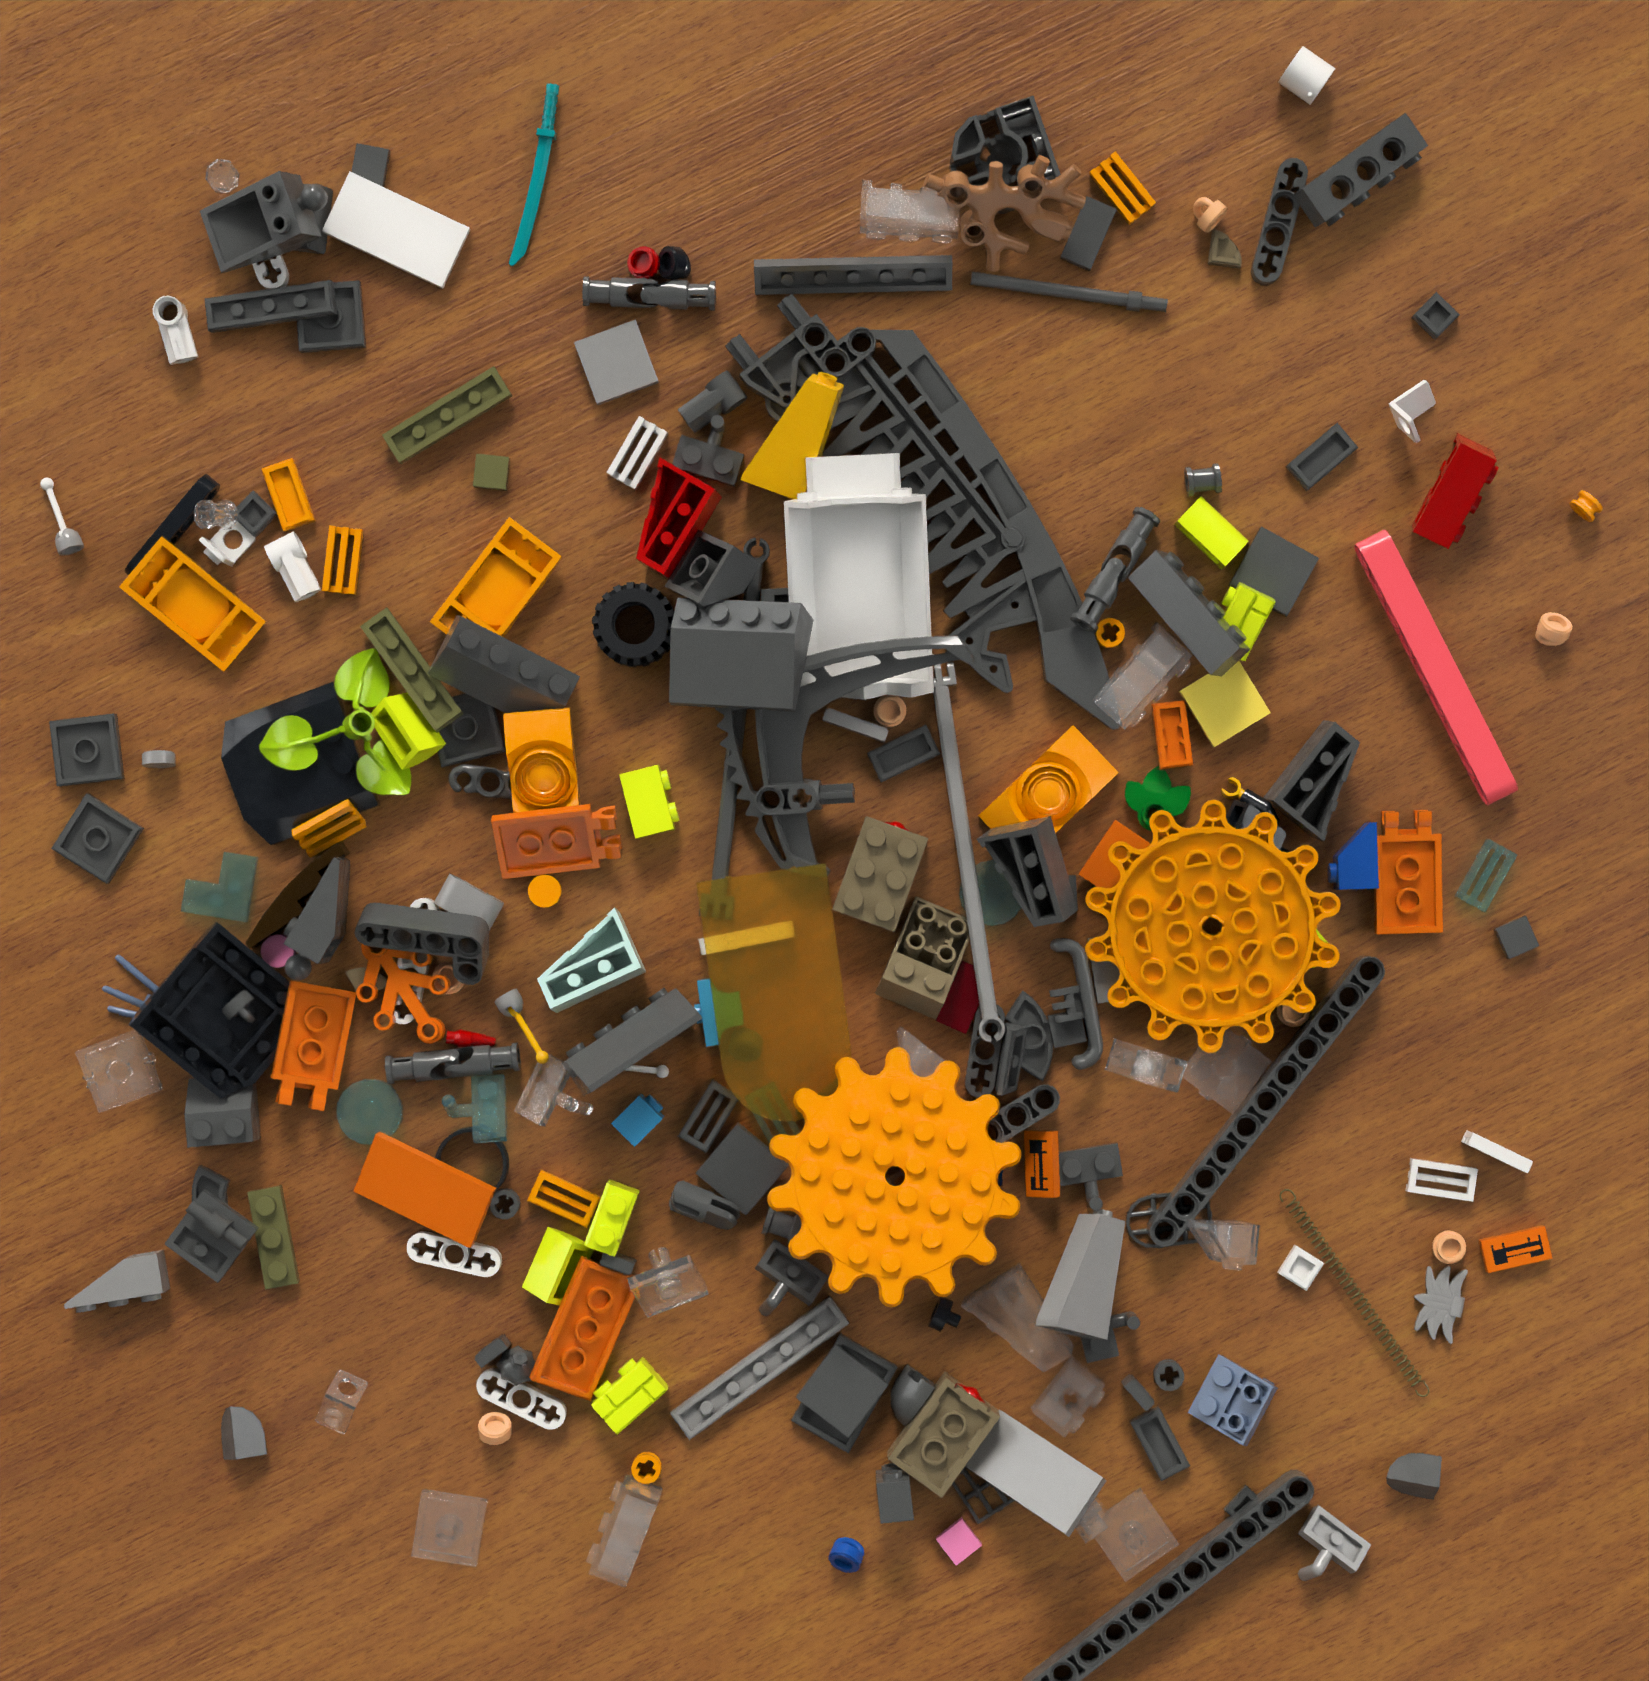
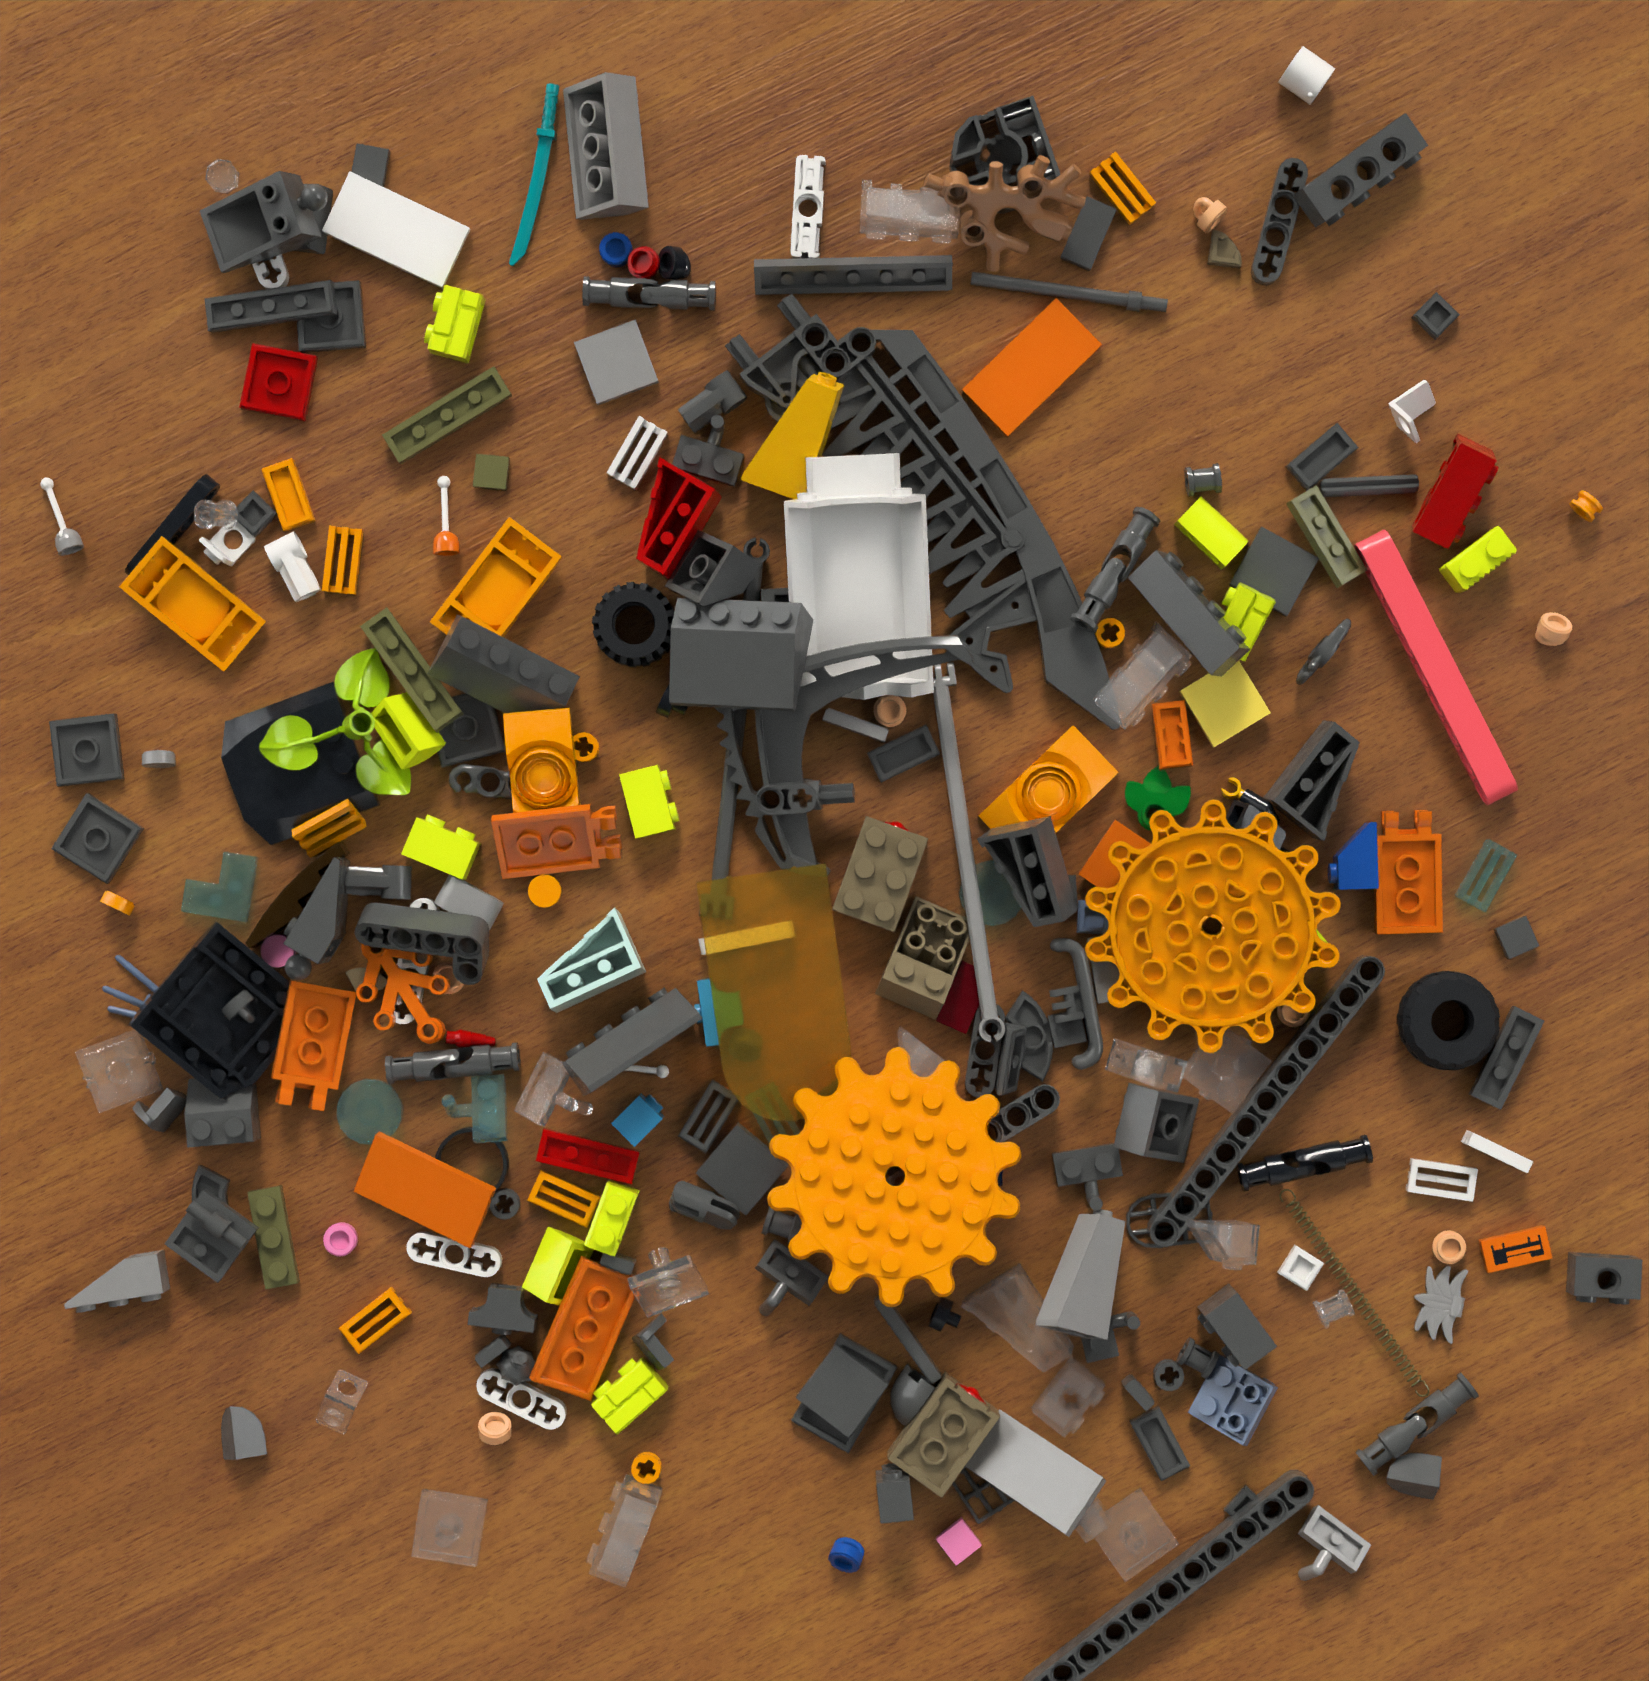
white piece [153,296,198,365] -> none
hinge [494,989,549,1064] -> none
light grey tile [670,1296,849,1440] -> none
orange tile [1024,1130,1060,1198] -> none
none -> light orange tile [100,890,135,916]
none -> dark grey tile [132,1087,187,1132]
none -> red tile [239,343,318,422]
none -> bright pink tile [323,1222,358,1257]
none -> light orange tile [338,1287,412,1354]
none -> dark grey piece [345,865,412,899]
none -> neon yellow brick [401,814,481,880]
none -> neon yellow brick [424,285,486,363]
none -> hinge [433,476,460,556]
none -> dark grey brick [467,1283,538,1335]
none -> red plate [536,1128,640,1184]
none -> light grey slope [563,72,649,220]
none -> light orange bush [573,732,600,762]
none -> blue tile [599,232,633,267]
none -> dark grey tile [632,1313,674,1370]
none -> black tile [656,683,688,718]
none -> white piece [790,155,826,259]
none -> dark grey tile [874,1295,942,1384]
none -> orange tile [962,298,1102,438]
none -> sand blue tile [1076,900,1108,934]
none -> dark grey slope [1113,1083,1199,1163]
none -> dark grey bush [1176,1337,1220,1379]
none -> dark grey container [1197,1283,1277,1370]
none -> black piece [1236,1134,1373,1192]
none -> olive plate [1286,485,1367,588]
none -> dark grey piece [1296,618,1351,685]
none -> clear bush [1312,1289,1355,1329]
none -> dark grey axle [1320,474,1419,497]
none -> dark grey piece [1355,1372,1479,1476]
none -> black tyre [1397,971,1500,1070]
none -> neon yellow brick [1439,526,1517,593]
none -> dark grey plate [1469,1006,1544,1110]
none -> dark grey brick [1566,1252,1643,1305]

